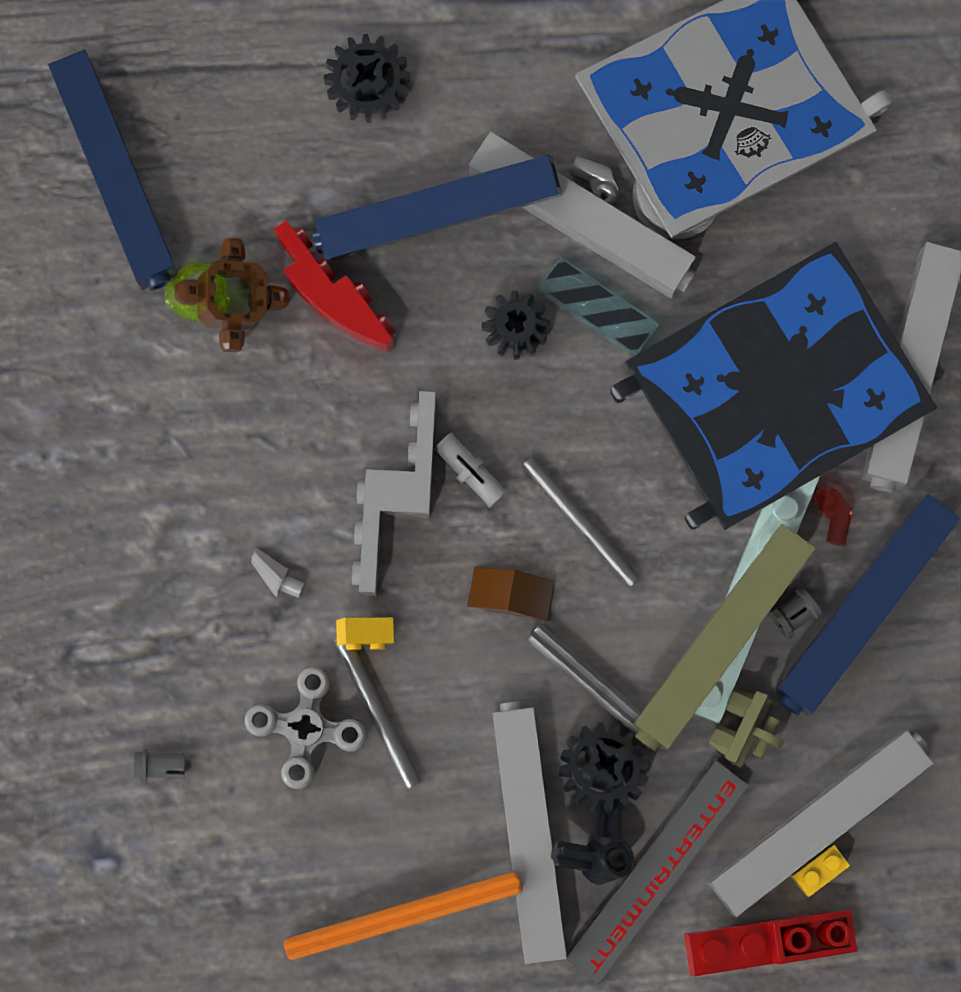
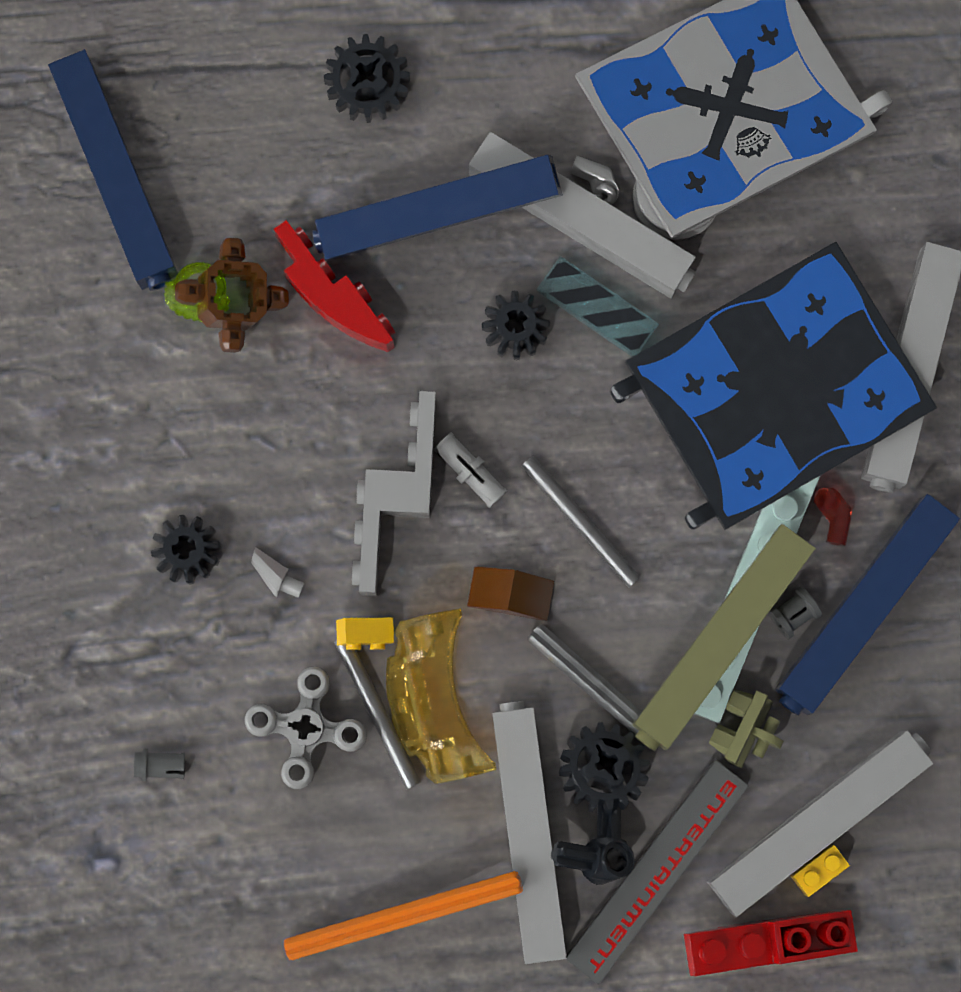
none -> black gear [151,515,222,585]
none -> clear yellow windscreen [386,608,497,784]

